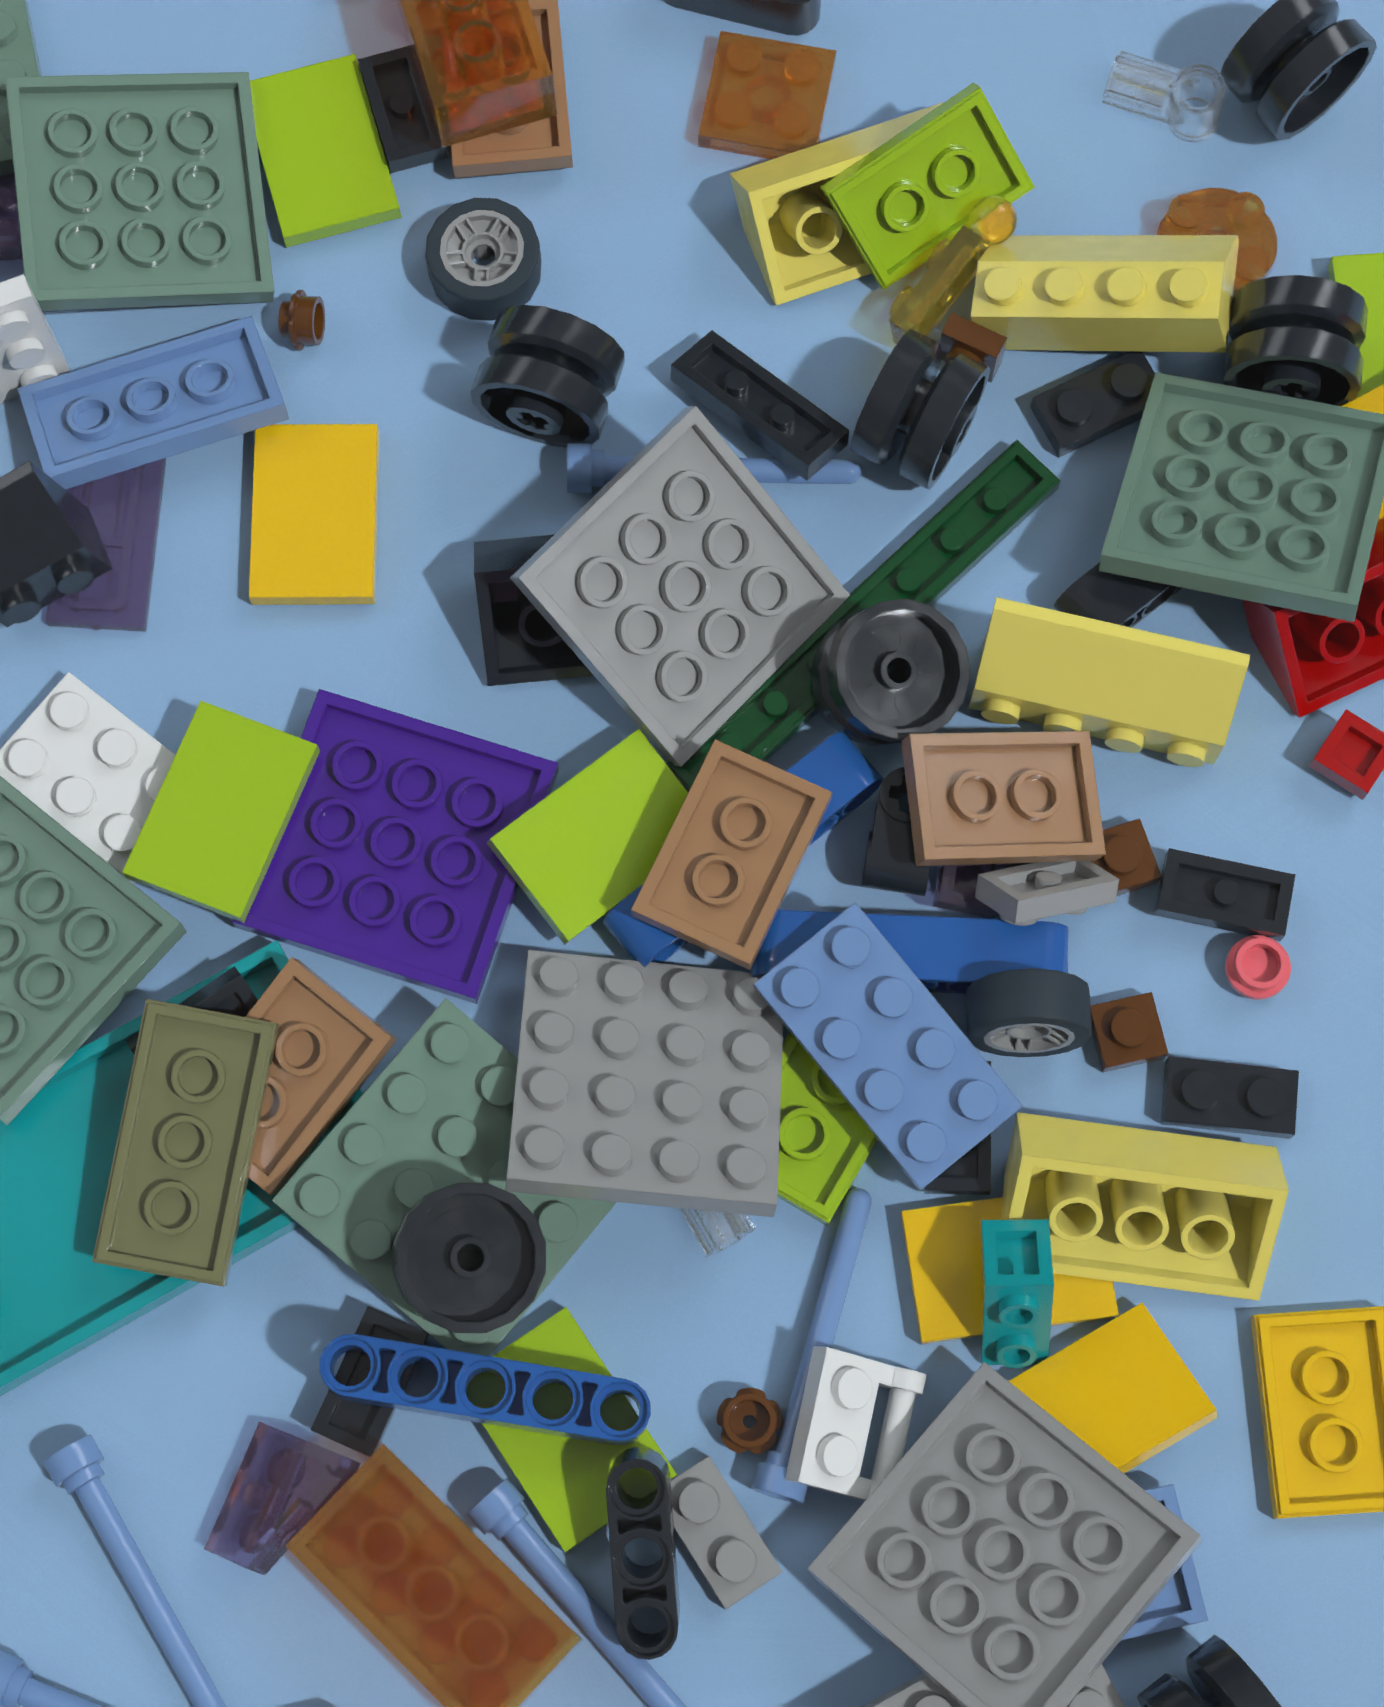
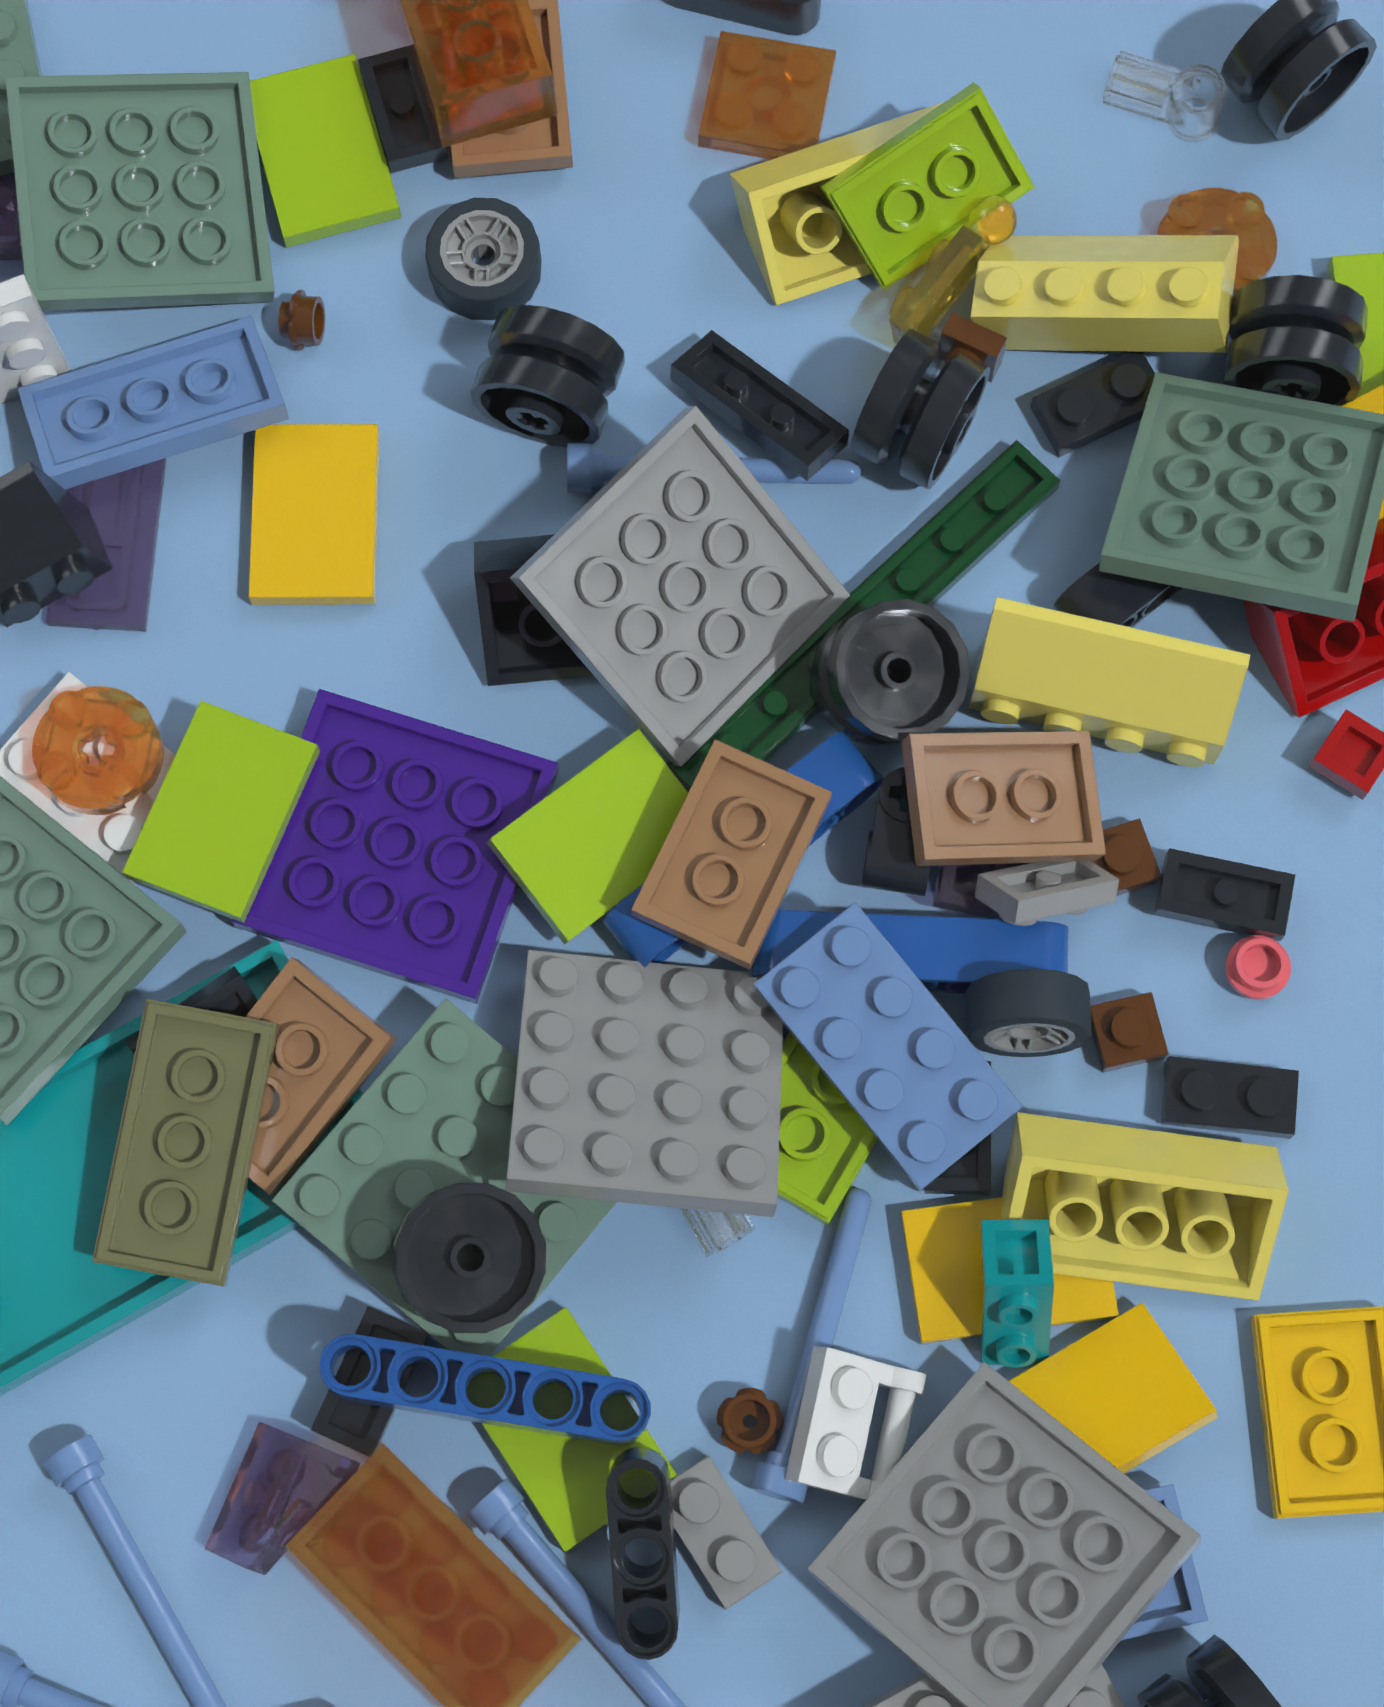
none -> clear orange plate [32,686,164,815]

